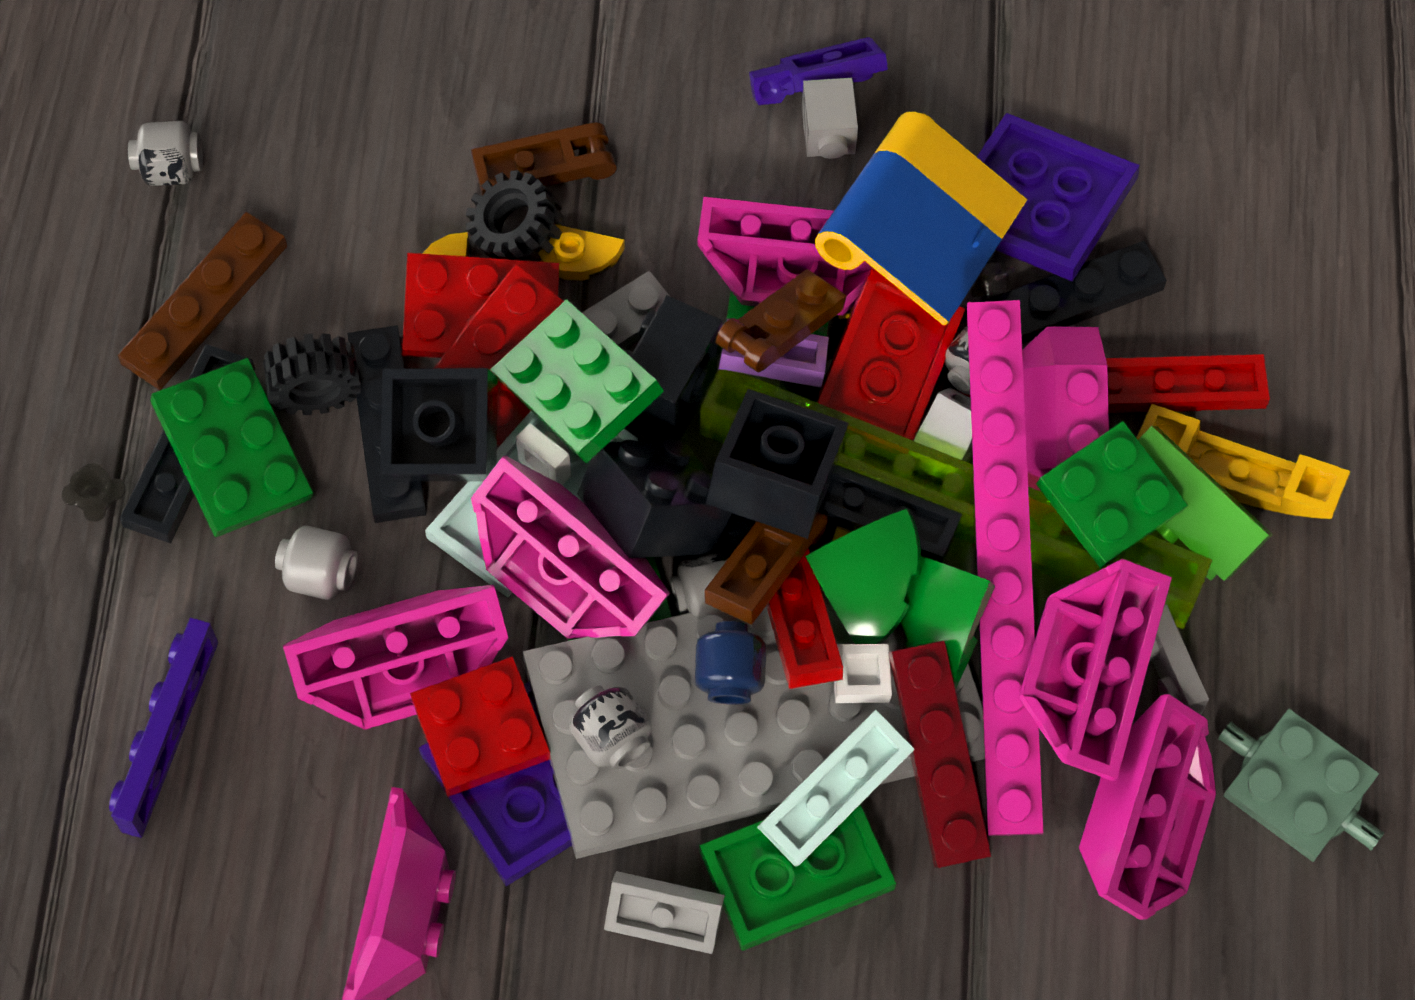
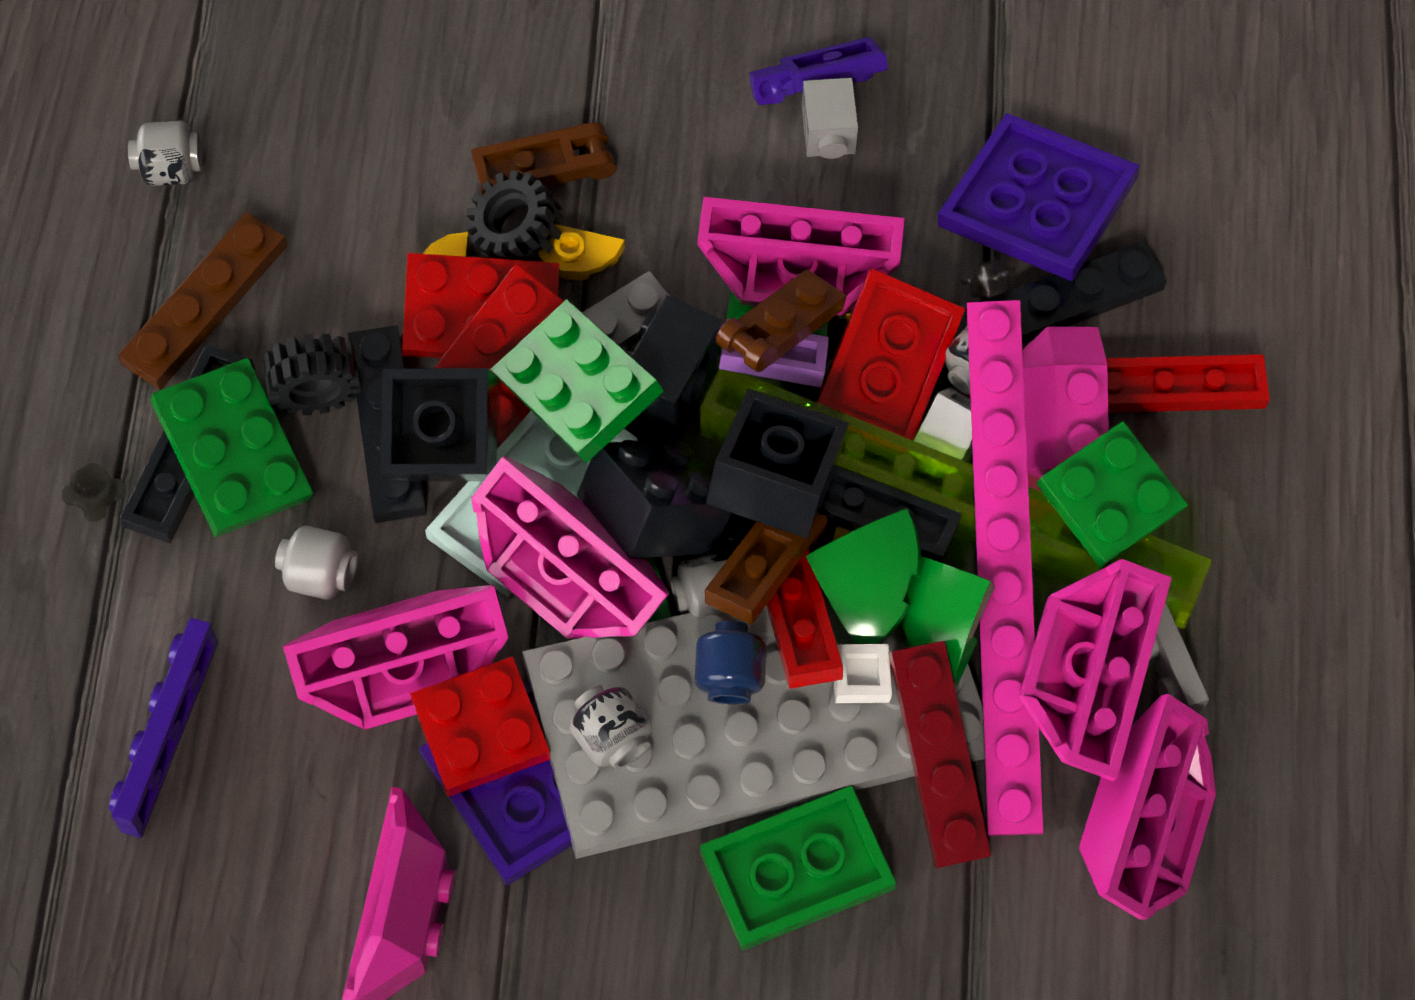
white plate [516,423,571,485] -> none
light grey plate [604,871,725,954] -> none
light aqua plate [757,710,915,867] -> none
blue door [815,112,1028,326] -> none
yellow slope [1137,404,1350,519] -> none
bright green brick [1138,426,1273,581] -> none
sand green plate [1218,709,1385,862] -> none

